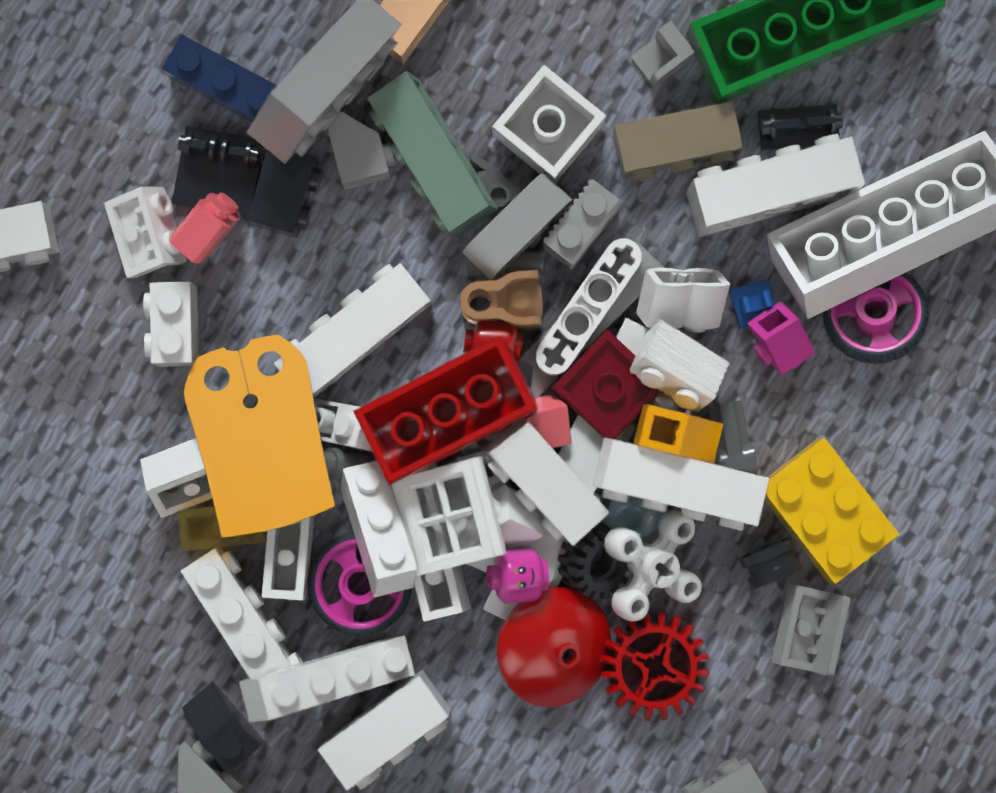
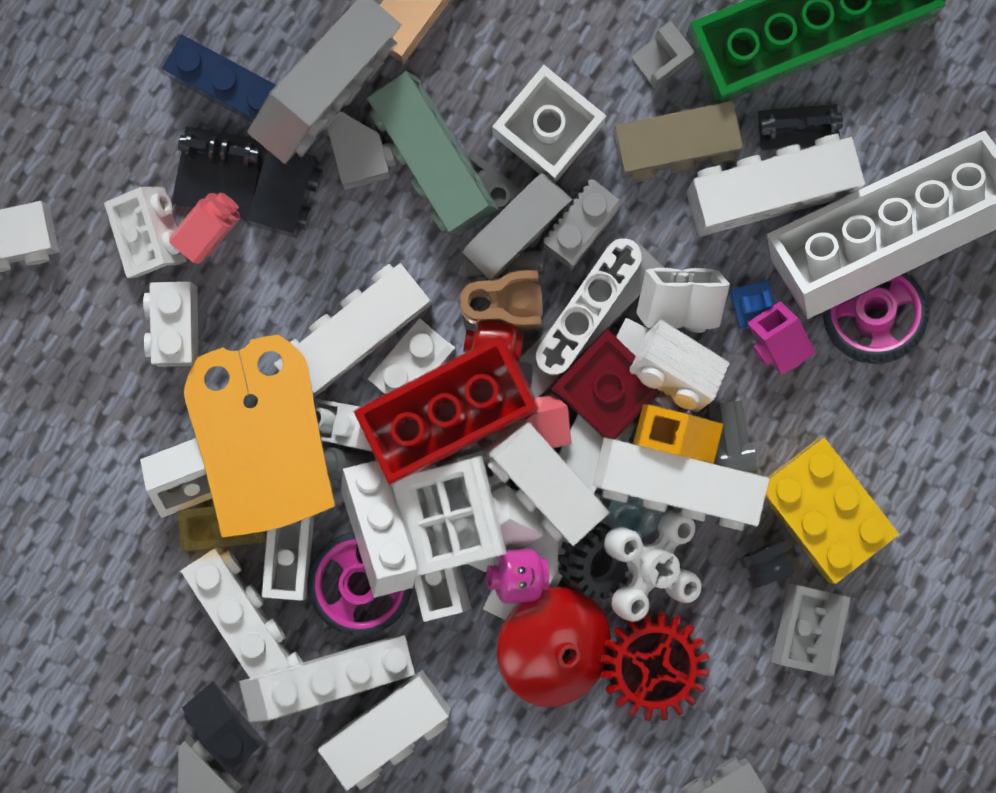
none -> white bracket [368,318,456,394]

